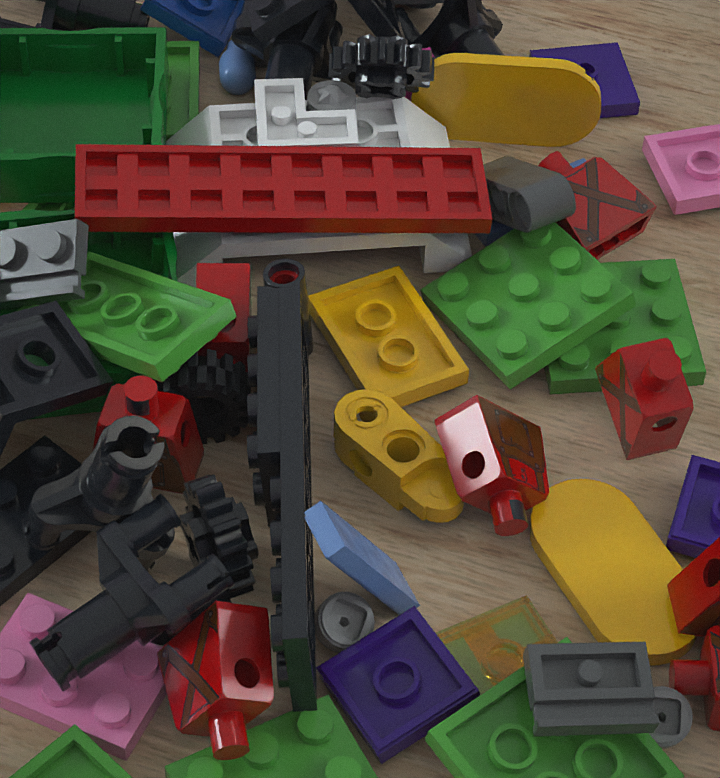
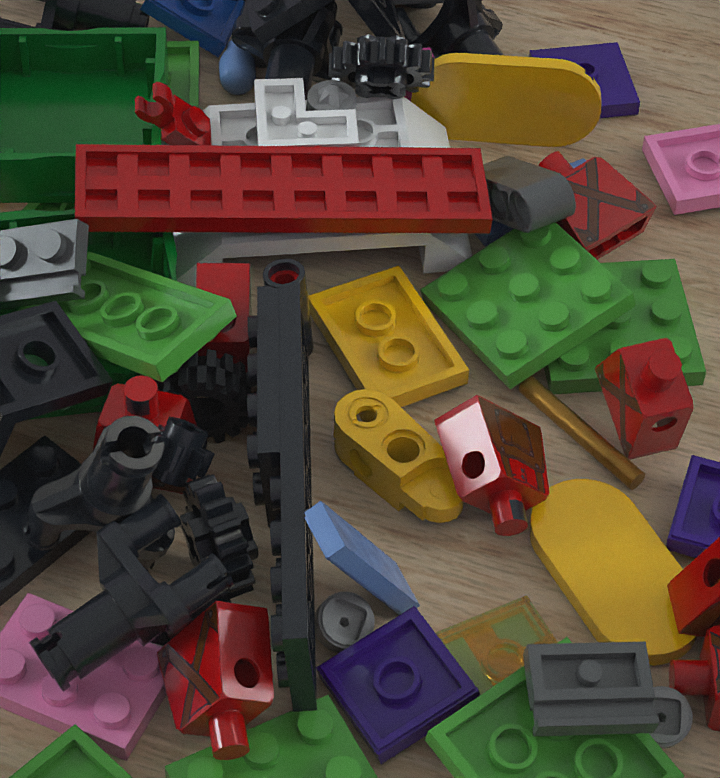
none -> red plate [135,81,211,145]
none -> black gear [152,417,215,487]
none -> pearl gold bar [519,376,645,490]

